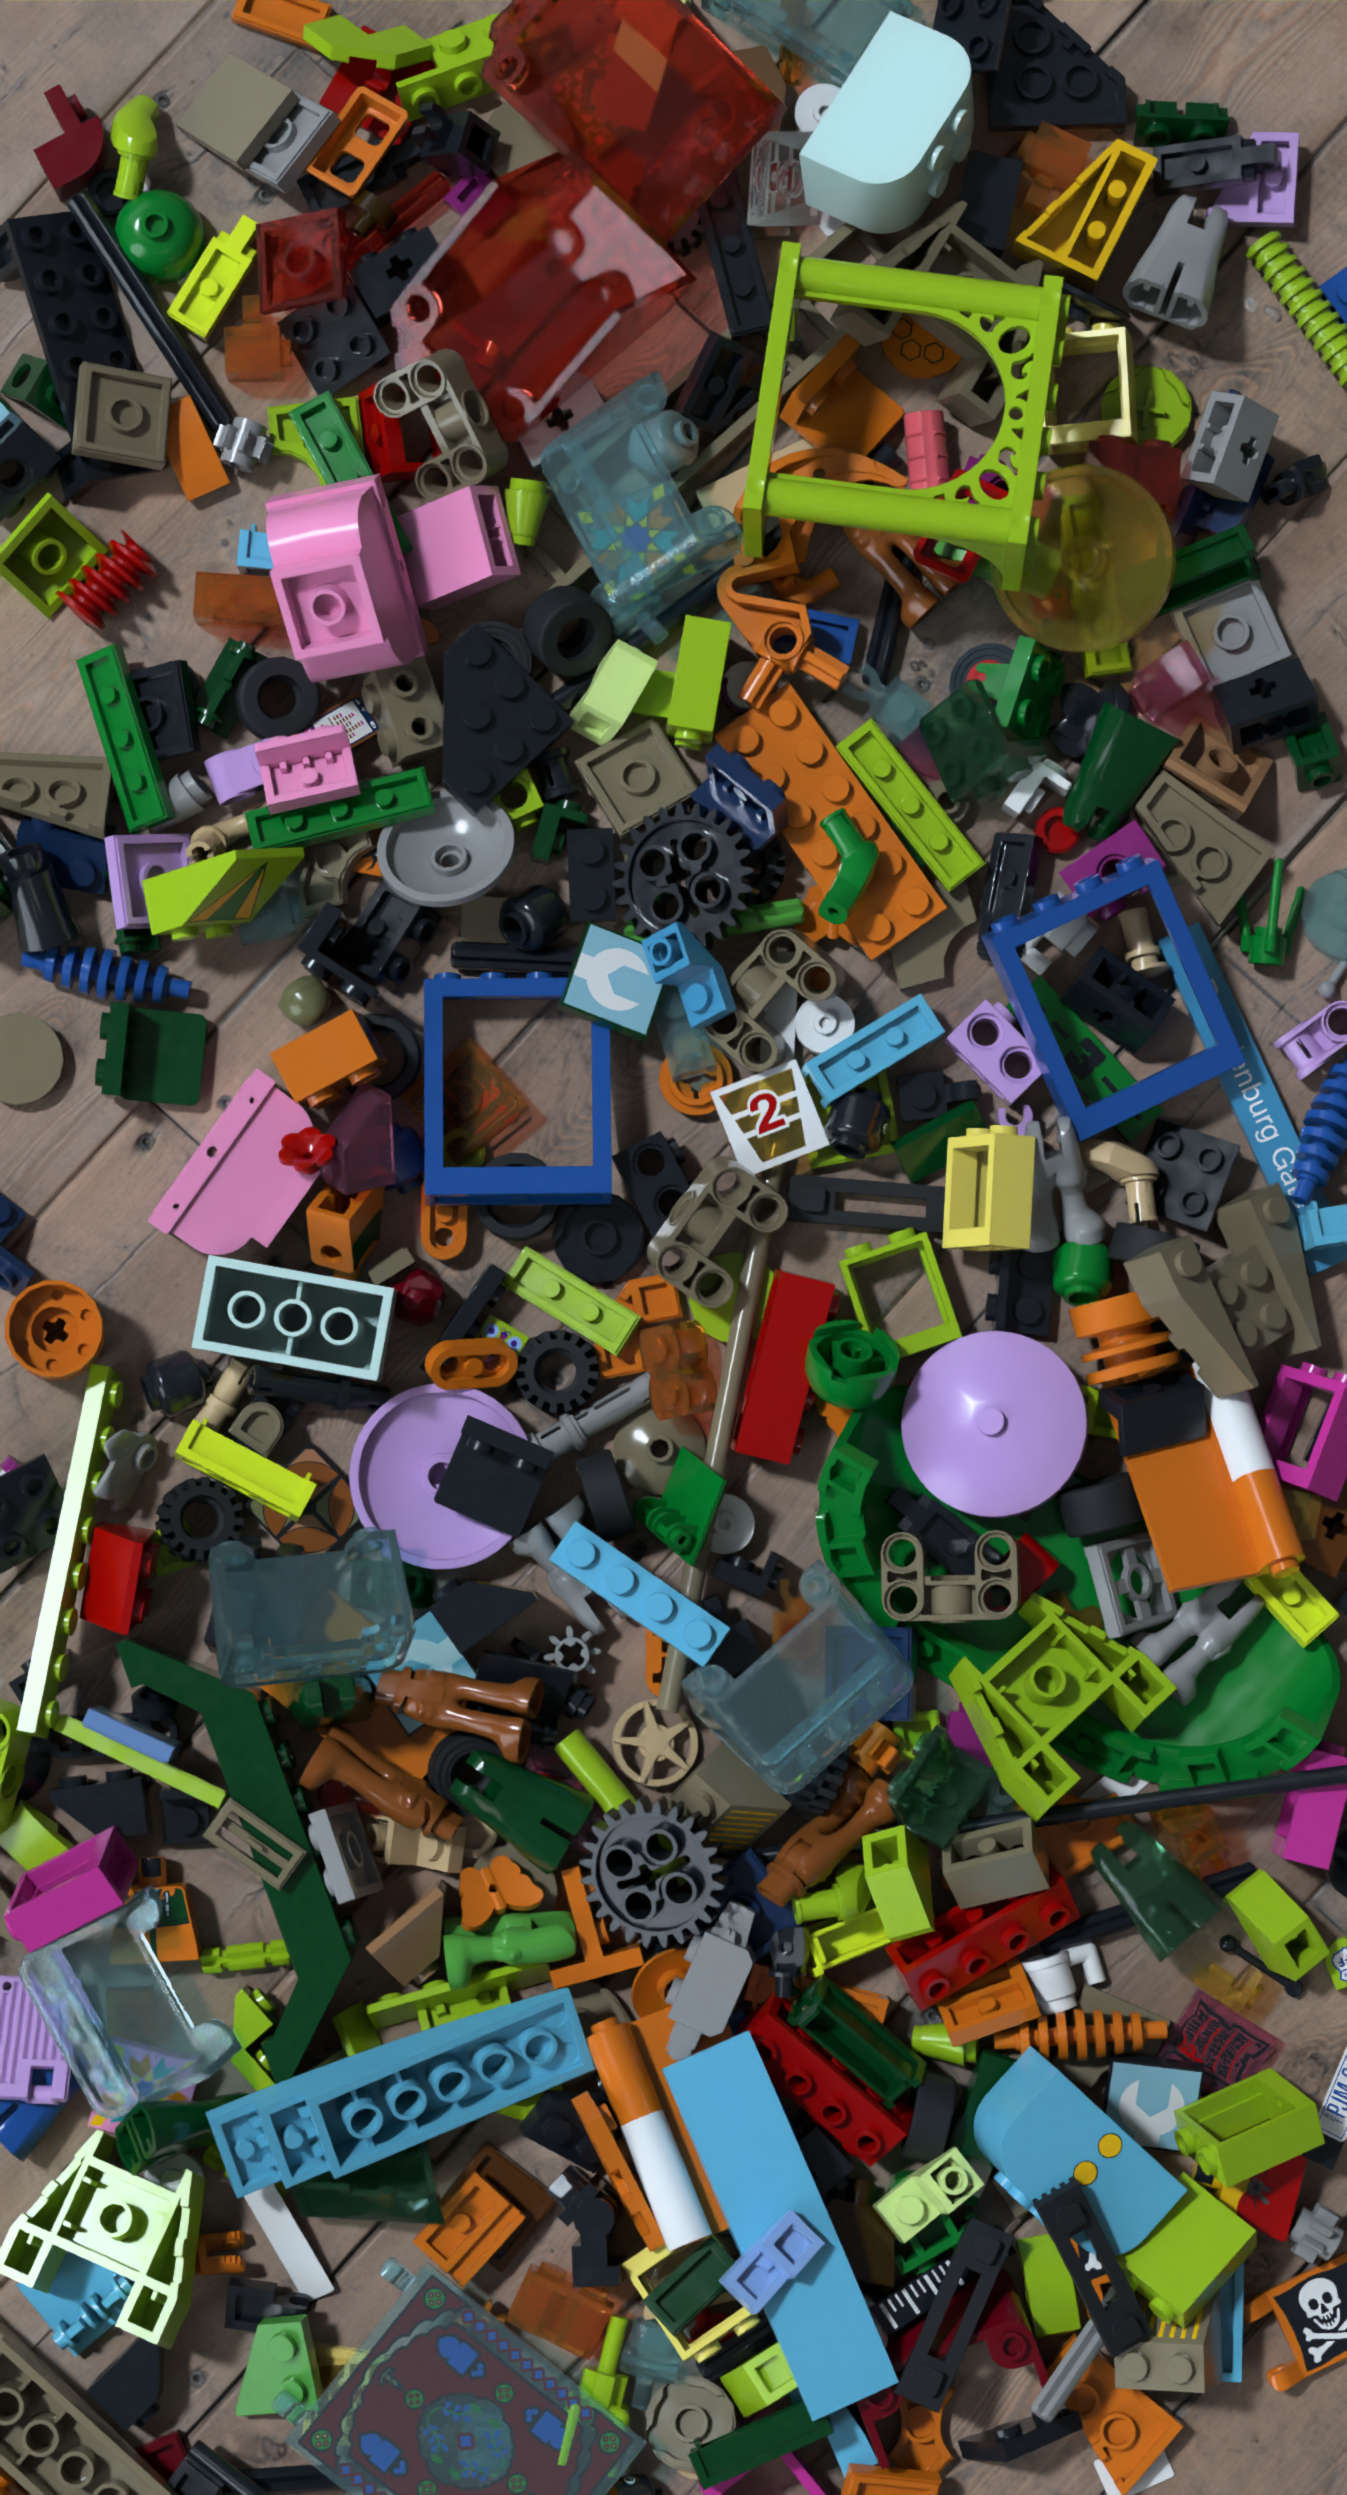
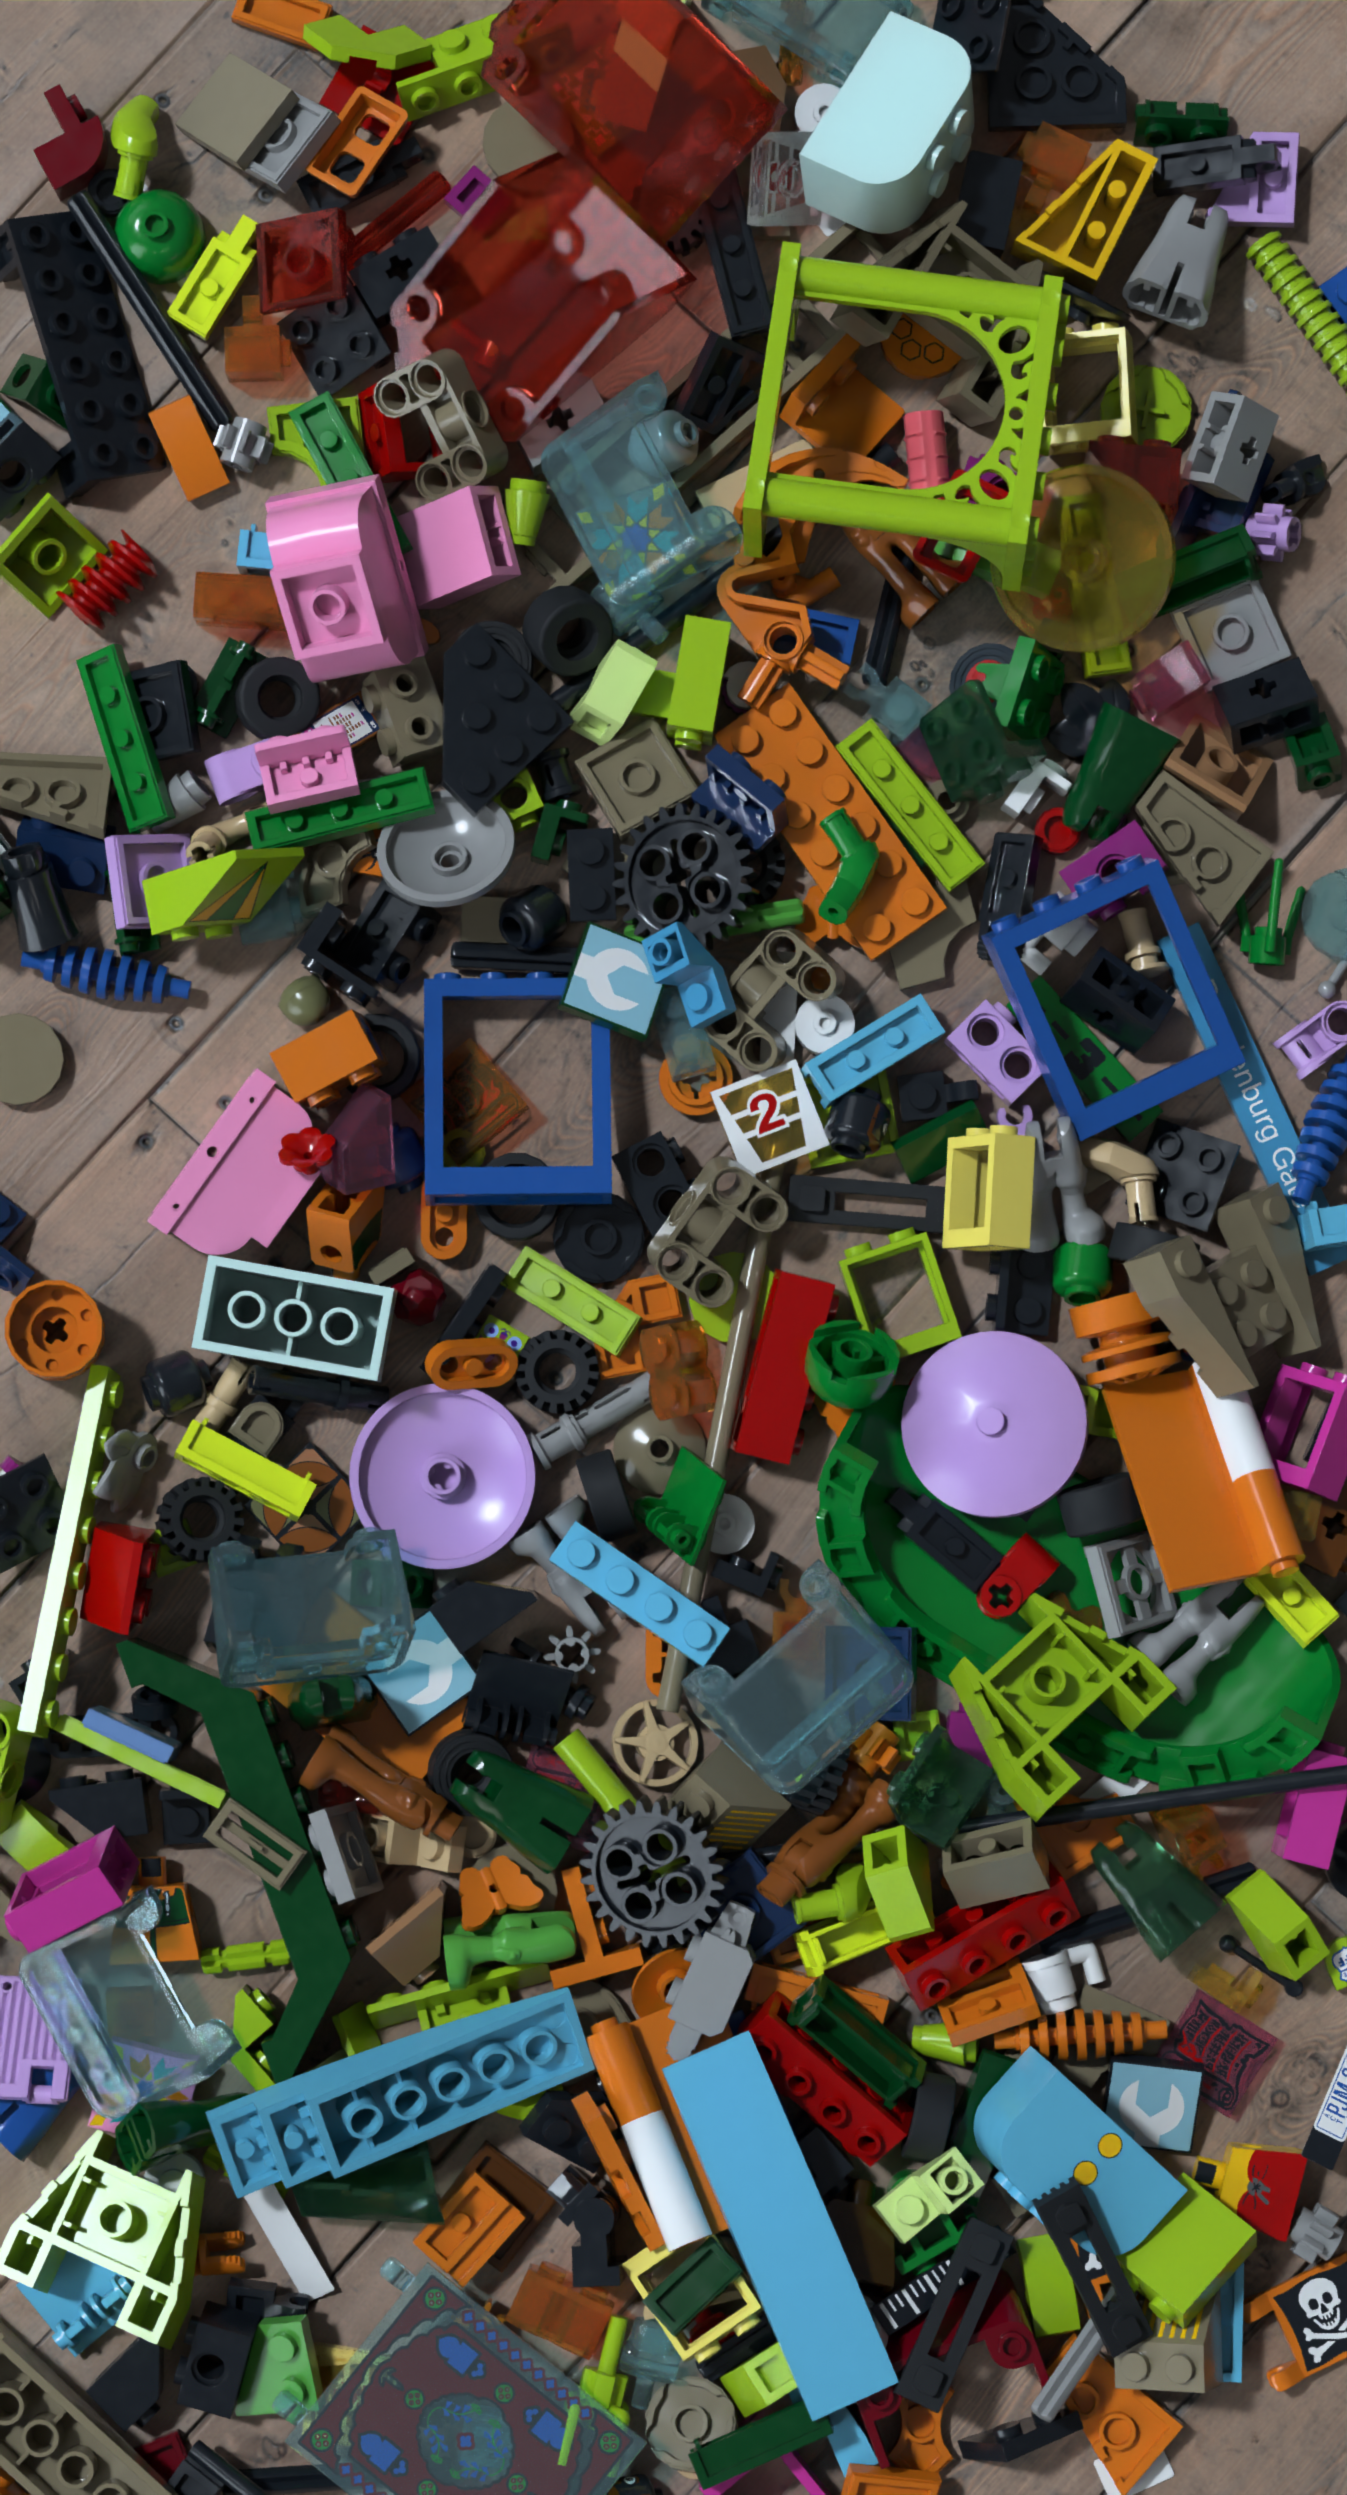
dark tan tile [72,361,173,470] -> none
dark green bracket [95,1002,207,1106] -> none
dark brown tile [350,190,398,240] -> none
dark orange piece [375,1665,544,1764] -> none
black brick [412,101,501,179] -> none
black bracket [434,1415,556,1537] -> none
light blue slope [718,2210,825,2315] -> none
black piece [768,1925,810,1998] -> none
dark tan beam [881,1530,1021,1623] -> none
black panel [1100,1369,1207,1457] -> none
lime window [1174,2067,1325,2188] -> none
none -> black brick [173,2300,261,2419]
none -> lavender gear [1245,503,1301,562]

